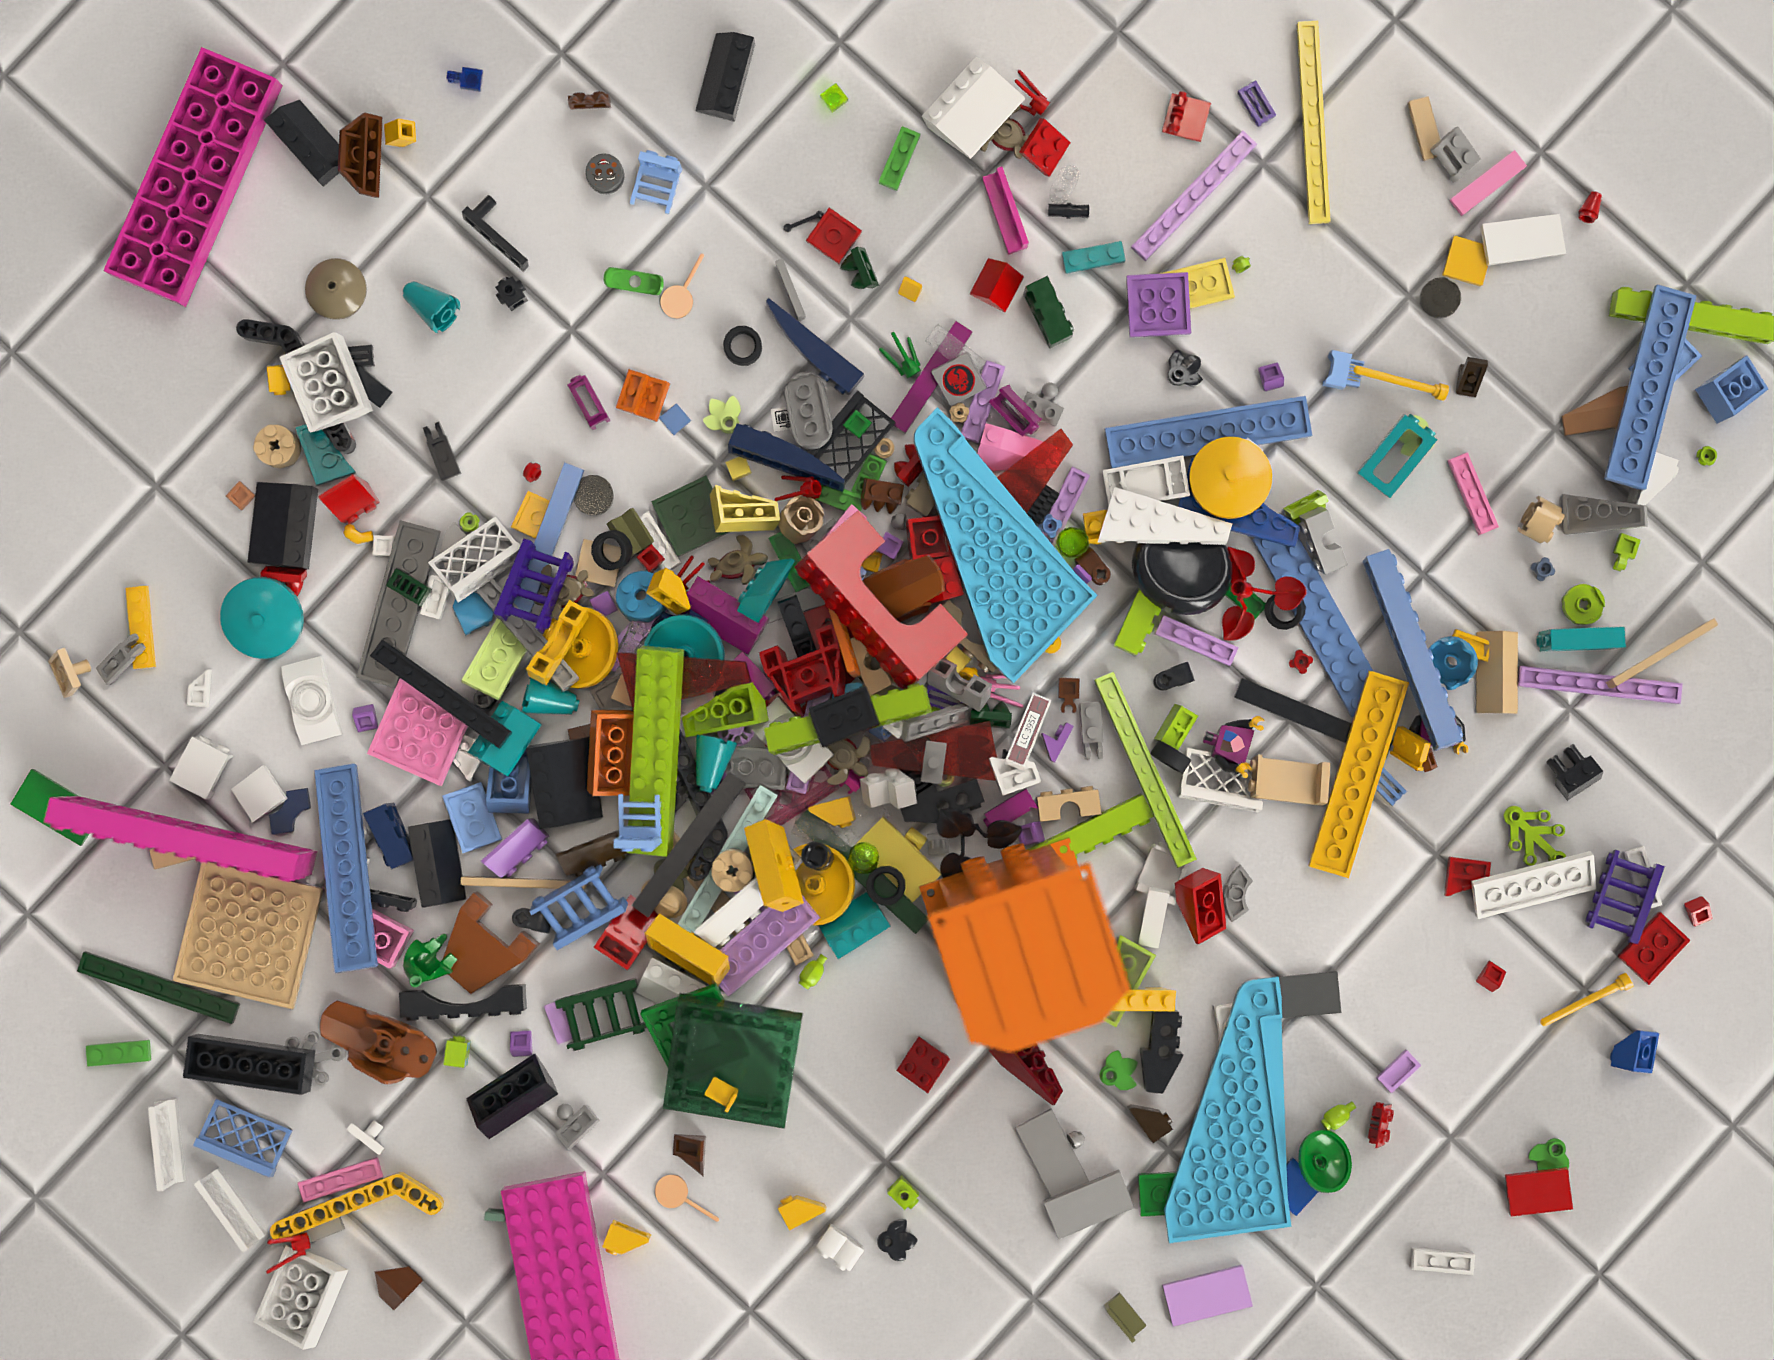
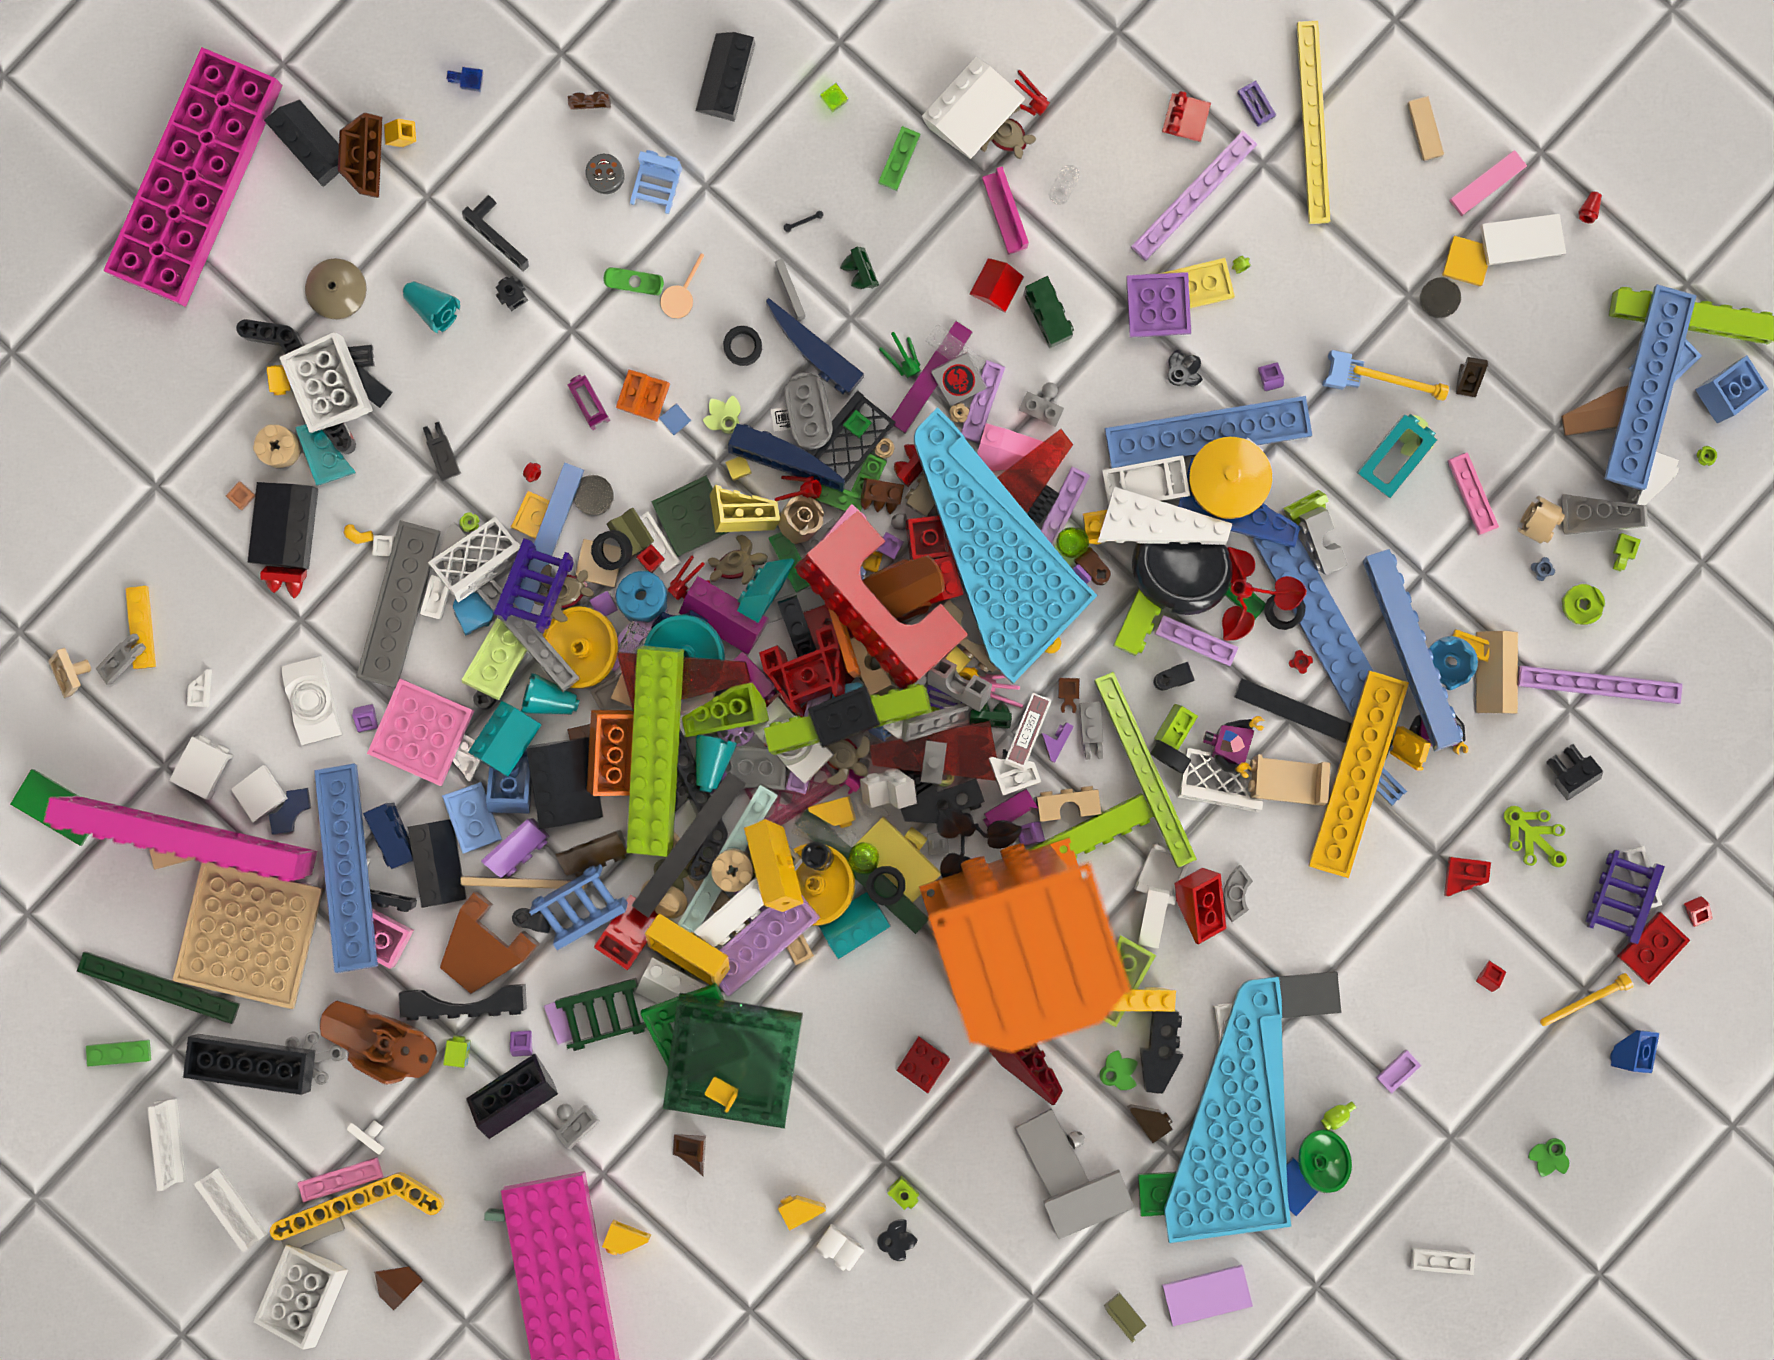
medium blue fence [193,1099,293,1177] -> none
teal dish [220,577,304,659] -> none
red plant [266,1232,311,1274] -> none
red slope [318,474,380,524] -> none
black tile [370,640,512,749] -> none
dark green slope [386,568,432,607] -> none
green piece [403,933,458,987] -> none
yellow arch [526,600,589,685] -> none
light blue plate [614,794,662,852] -> none
yellow slope [646,568,691,615] -> none
light nougat piece [655,1175,719,1221] -> none
lime plant [798,954,827,990] -> none
red tile [806,207,862,264] -> none
yellow slope [898,276,922,302] -> none
magenta window [989,384,1042,437] -> none
red plate [1019,118,1071,176] -> none
medium blue plate [1038,514,1062,538] -> none
black pin [1048,202,1090,219] -> none
teal plate [1062,241,1126,274] -> none
red hinge [1367,1102,1394,1148] -> none
dark orange tile [1415,748,1438,772] -> none
light grey plate [1430,127,1481,182] -> none
white plate [1471,851,1597,919] -> none
red tile [1505,1167,1573,1217] -> none
teal piece [1536,627,1626,652] -> none
tan tile [1606,618,1718,689] -> none

